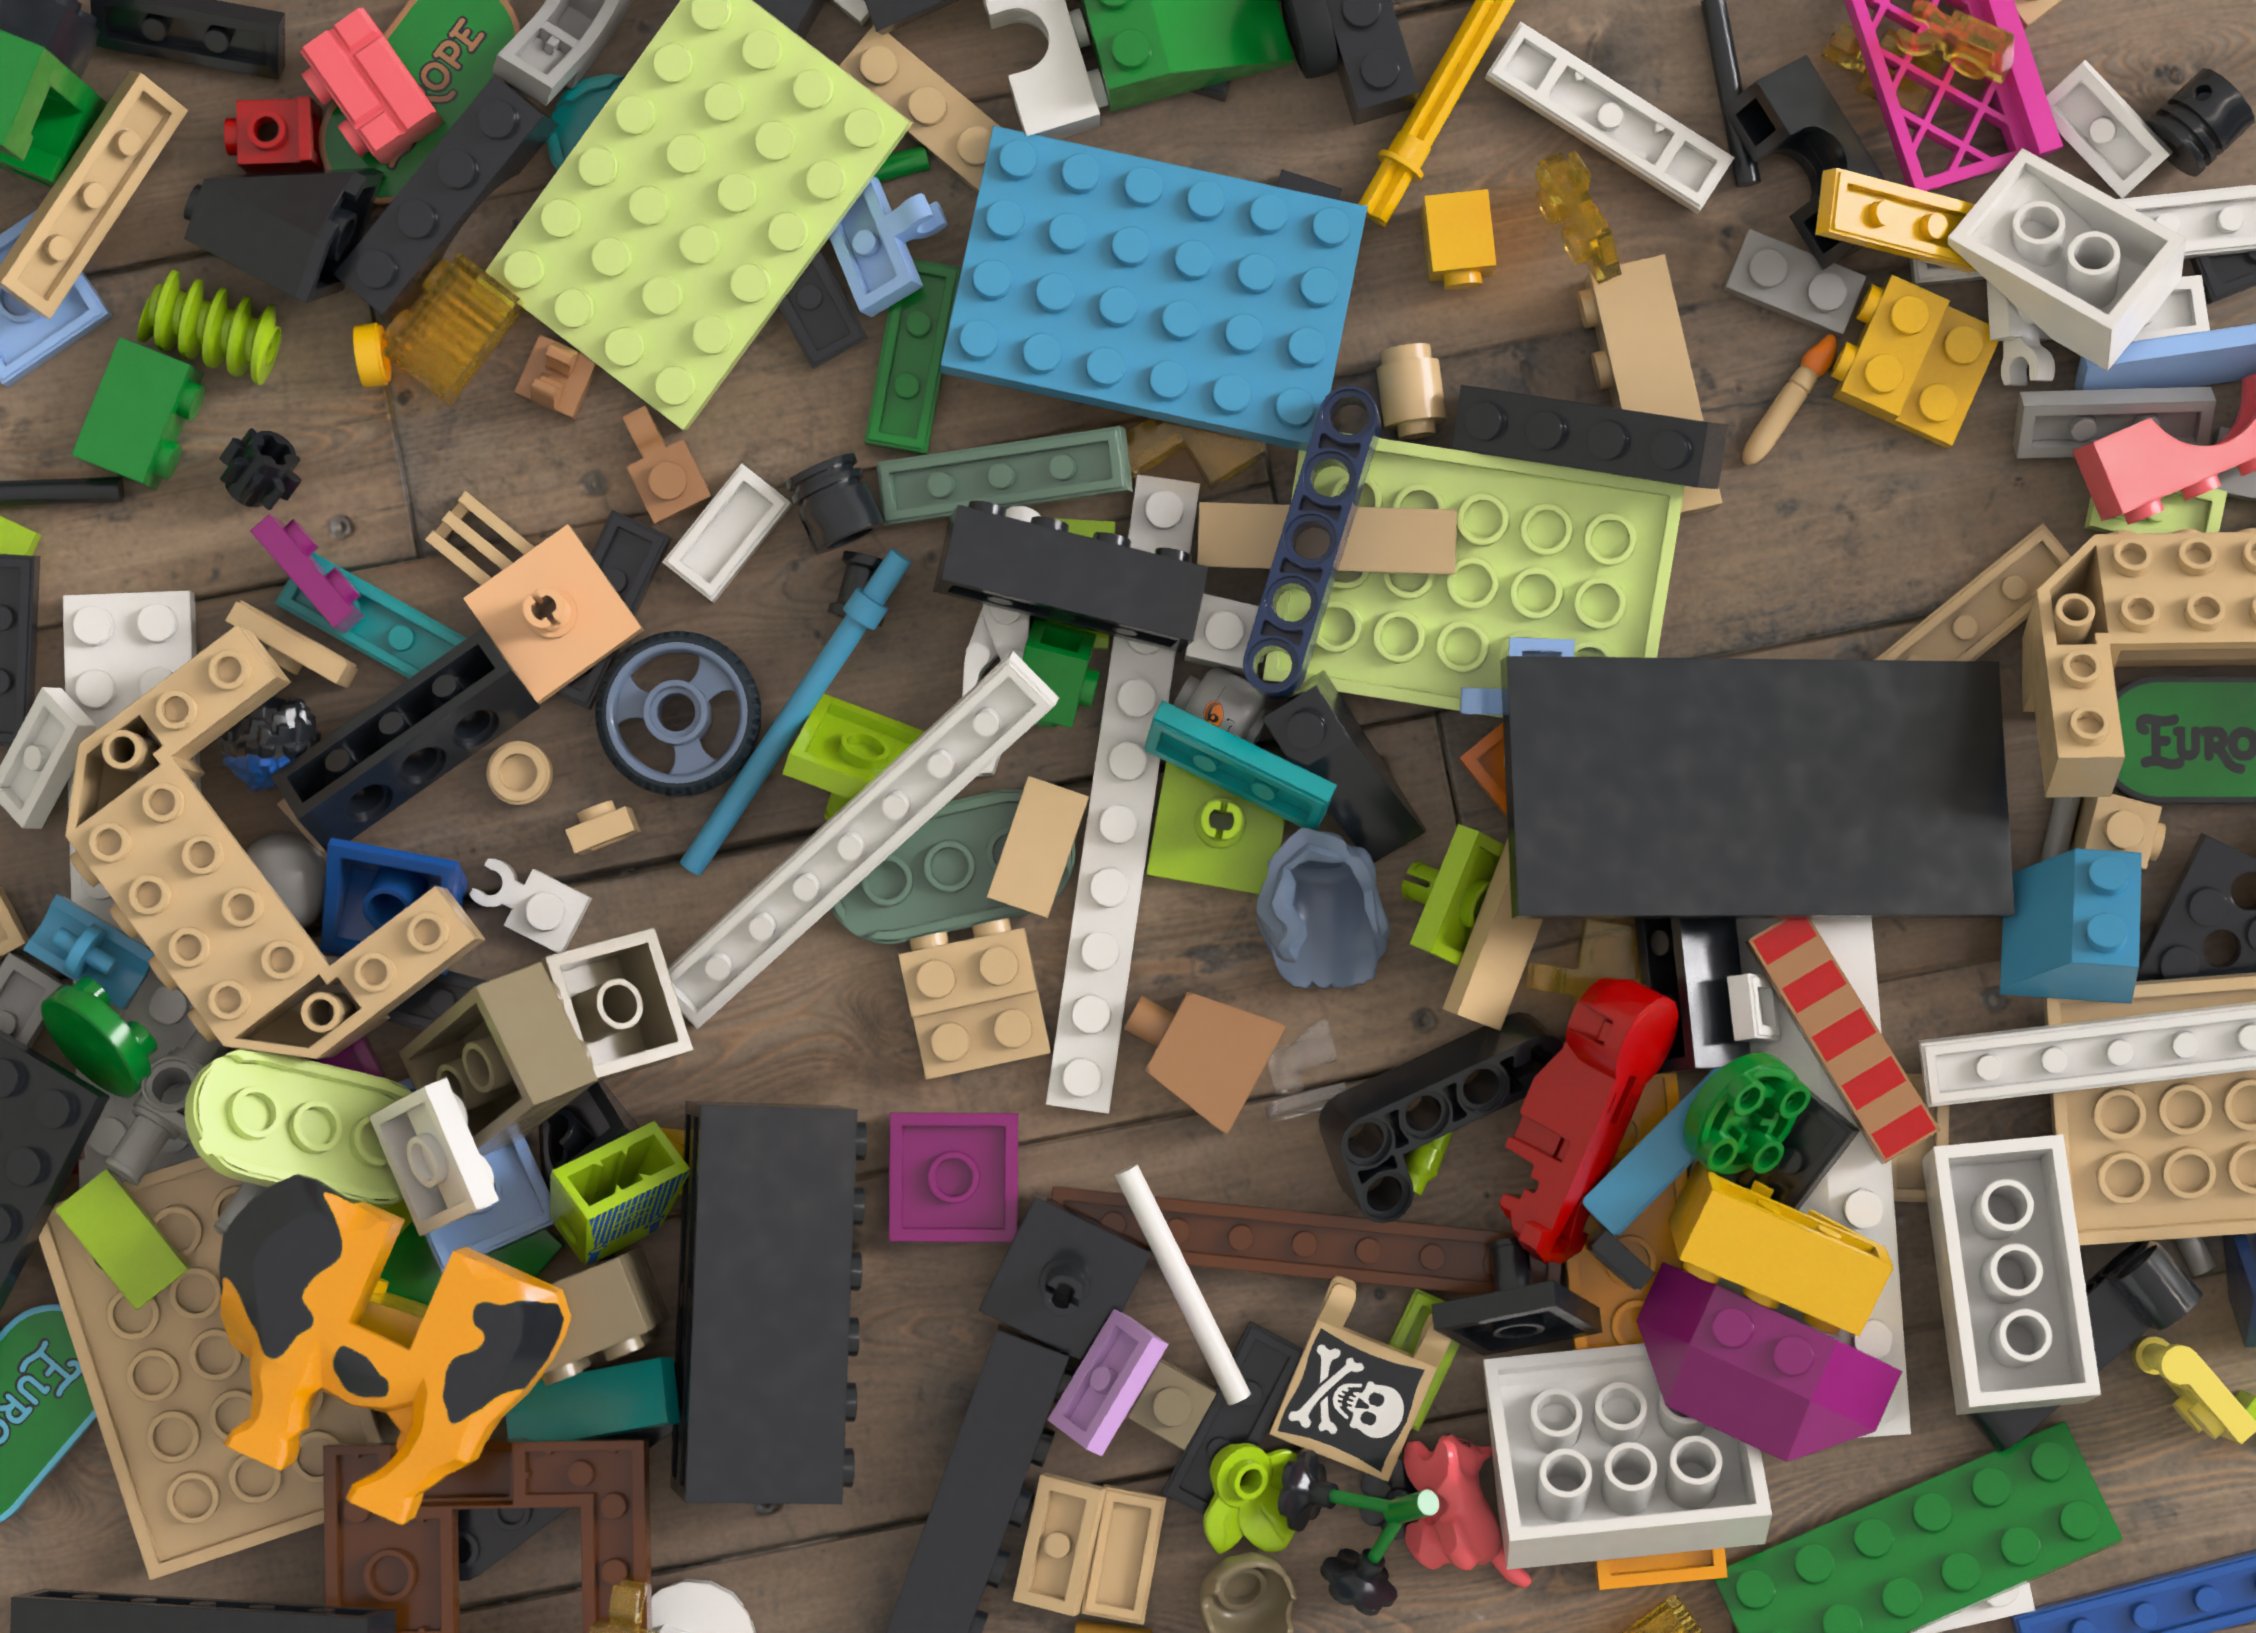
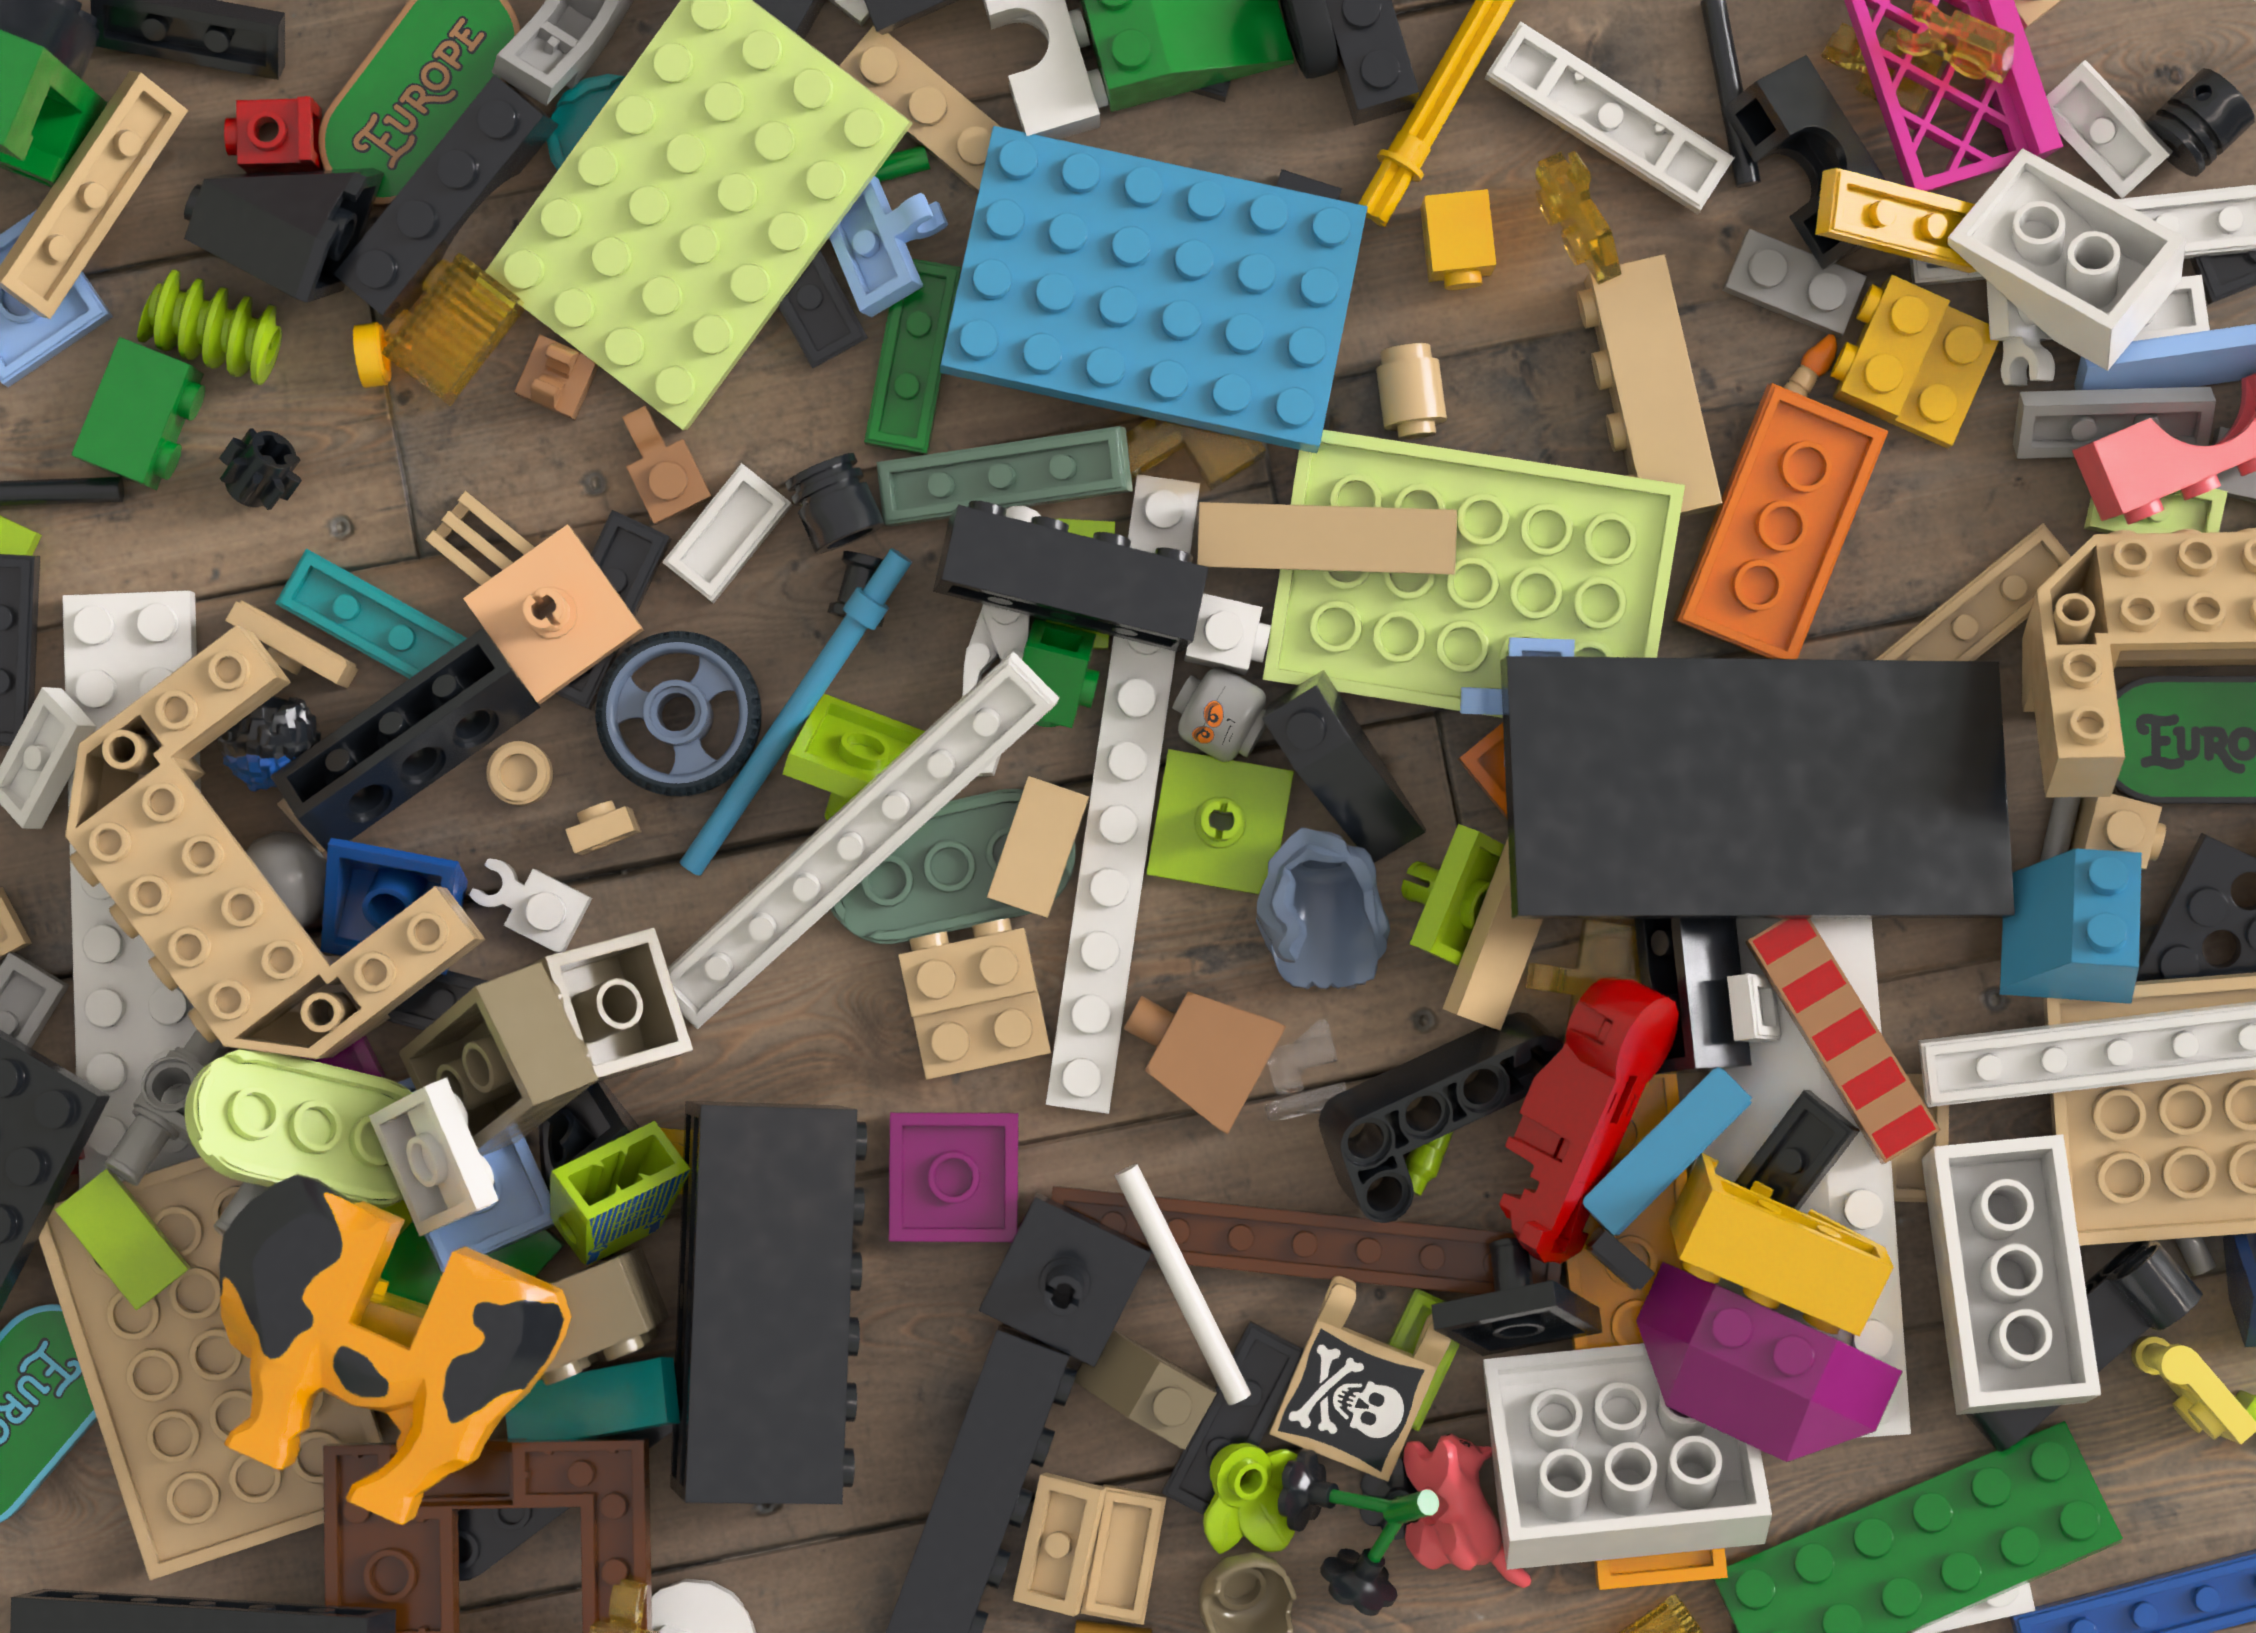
dark azure hips [23,894,154,1009] -> none
green tile [41,976,158,1098] -> none
magenta plate [250,514,365,633] -> none
coral brick [300,7,444,165] -> none
lavender plate [1048,1309,1169,1456] -> none
teal tile [1143,700,1337,831] -> none
dark blue beam [1243,386,1381,699] -> none
black brick [1451,385,1729,489] -> none
green tile [1683,1053,1811,1175] -> none
none -> orange tile [1673,383,1888,659]

